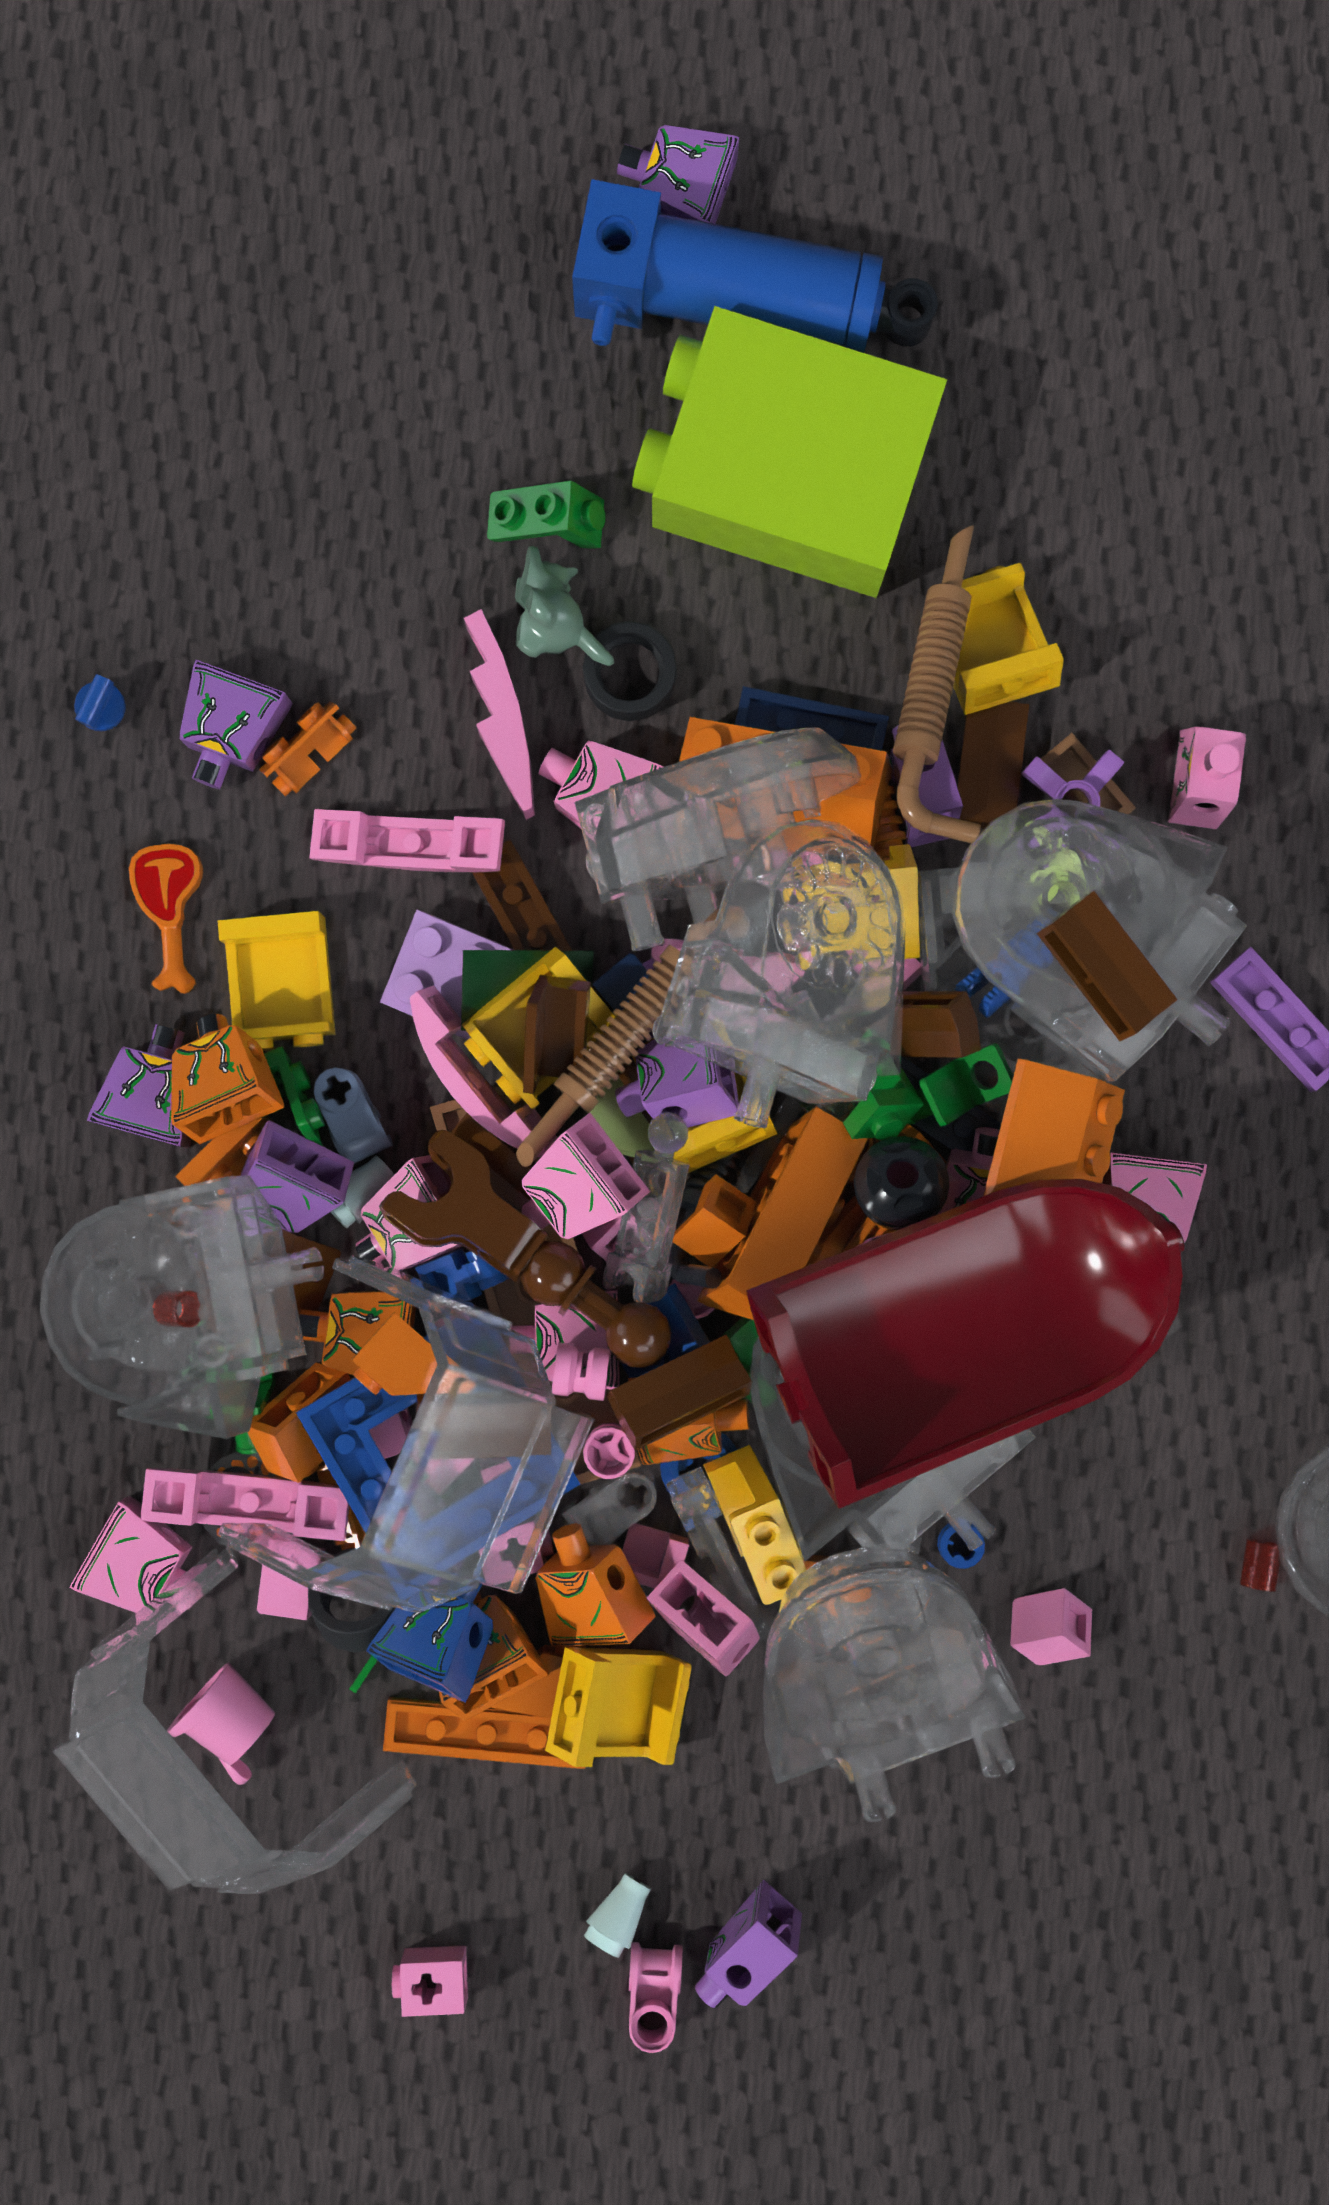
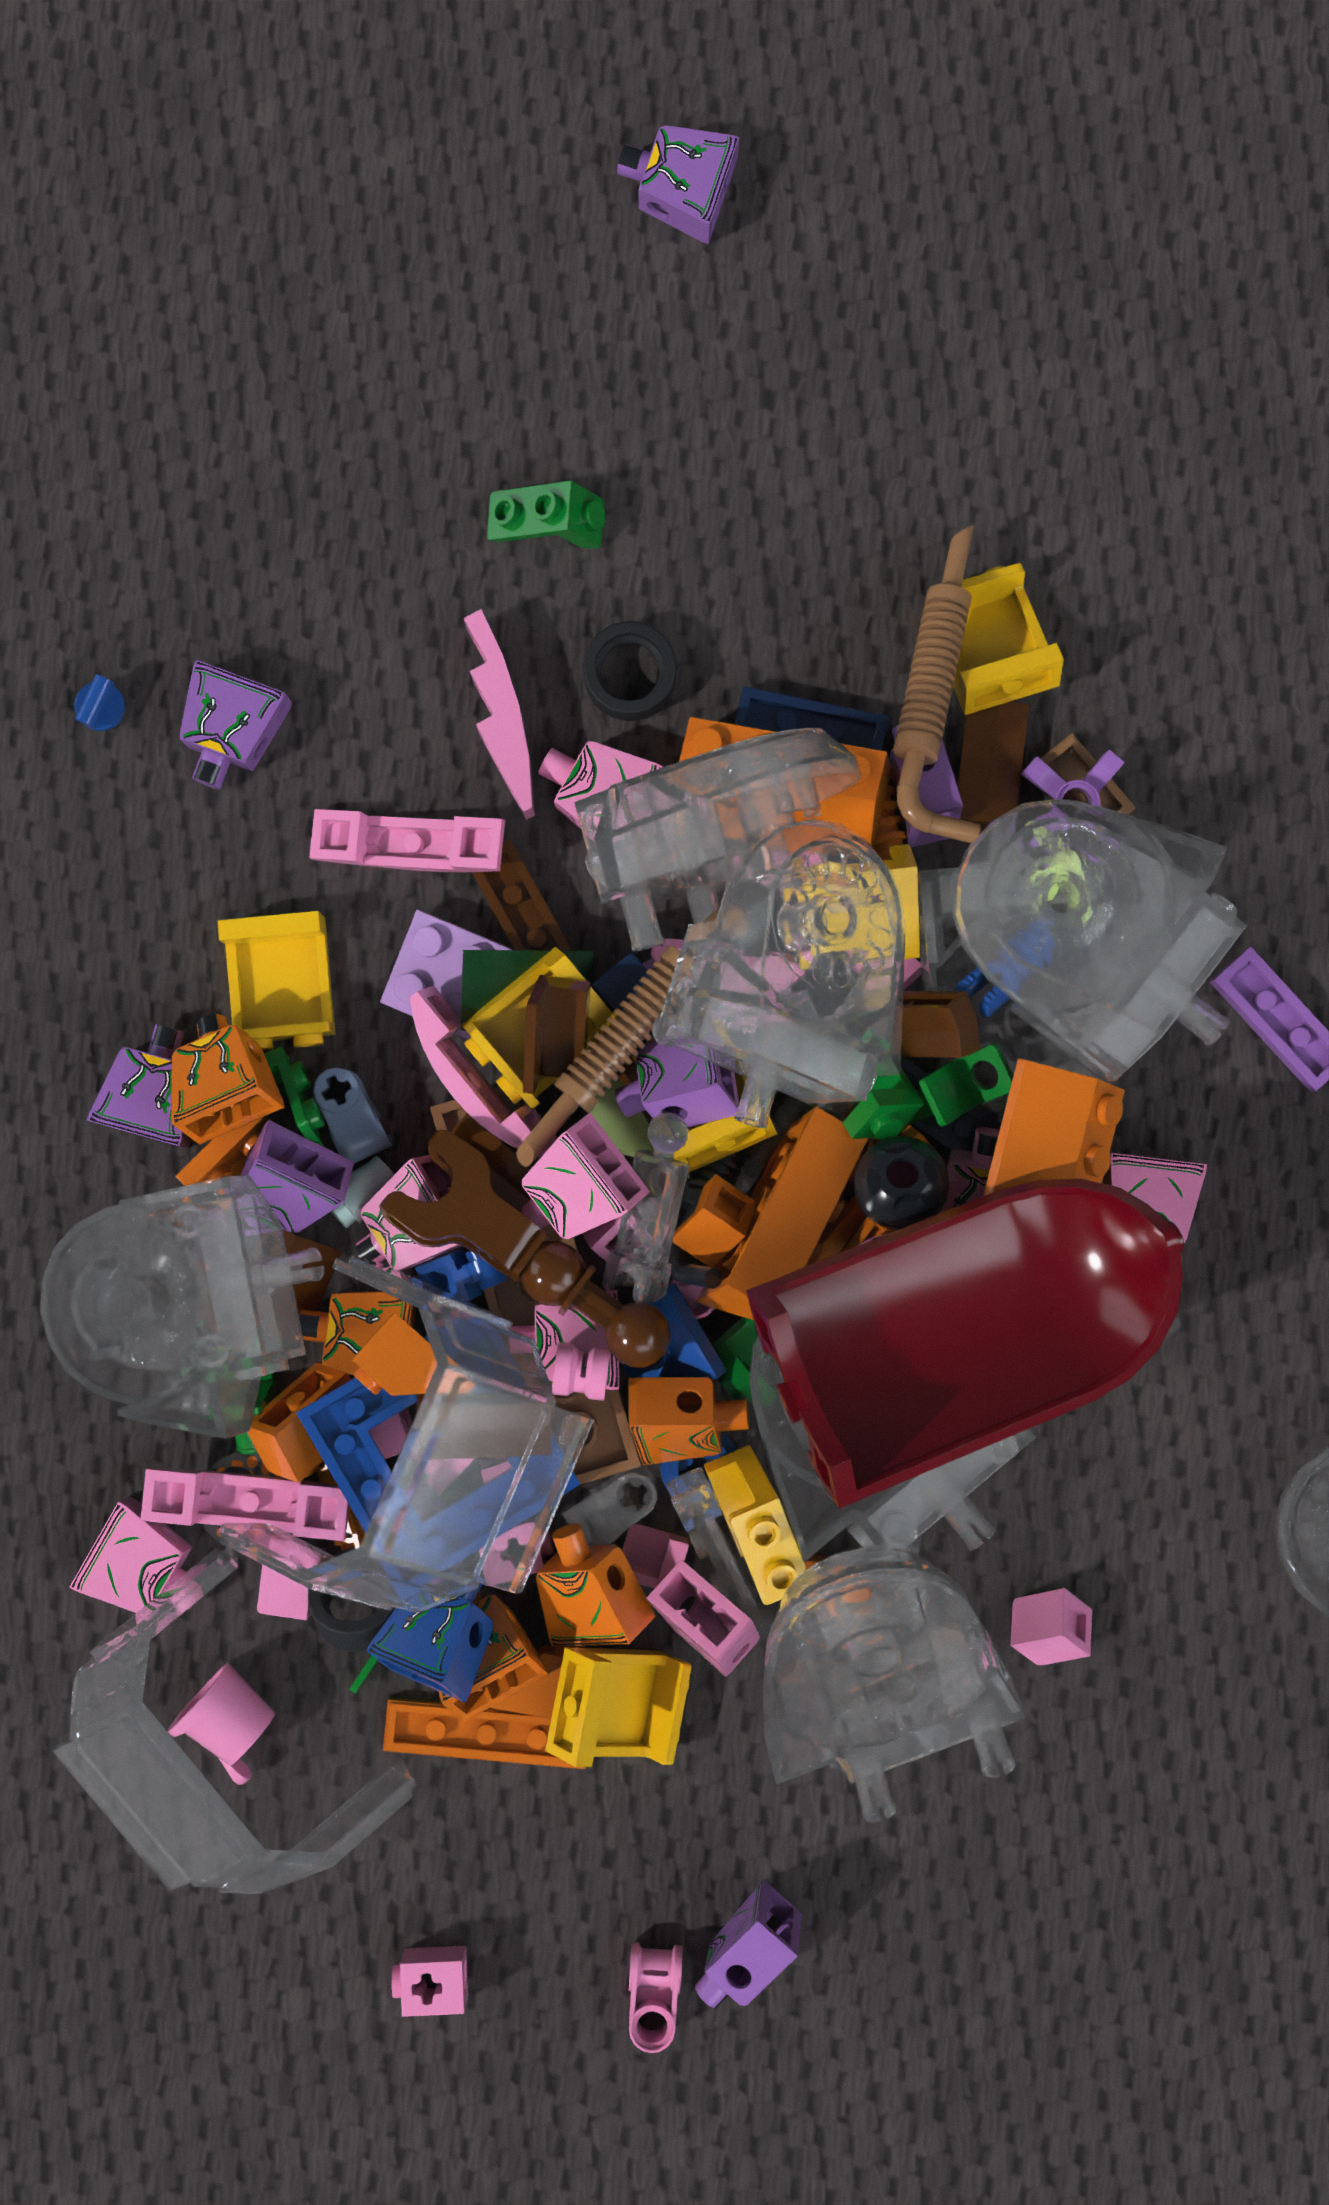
orange piece [129,844,203,994] -> none
clear red hinge [153,1291,206,1328] -> none
orange hinge [259,702,357,797] -> none
sand green animal [515,546,615,666] -> none
blue piece [572,179,938,353] -> none
bright pink wheel [583,1423,635,1479] -> none
light aqua cone [584,1873,651,1958] -> none
reddish brown piece [606,1334,752,1451] -> none
lime brick [632,306,947,598] -> none
blue bush [937,1520,985,1569] -> none
reddish brown piece [1037,891,1178,1042] -> none
bright pink torso [1168,727,1246,829] -> none
clear red hinge [1240,1538,1283,1592] -> none

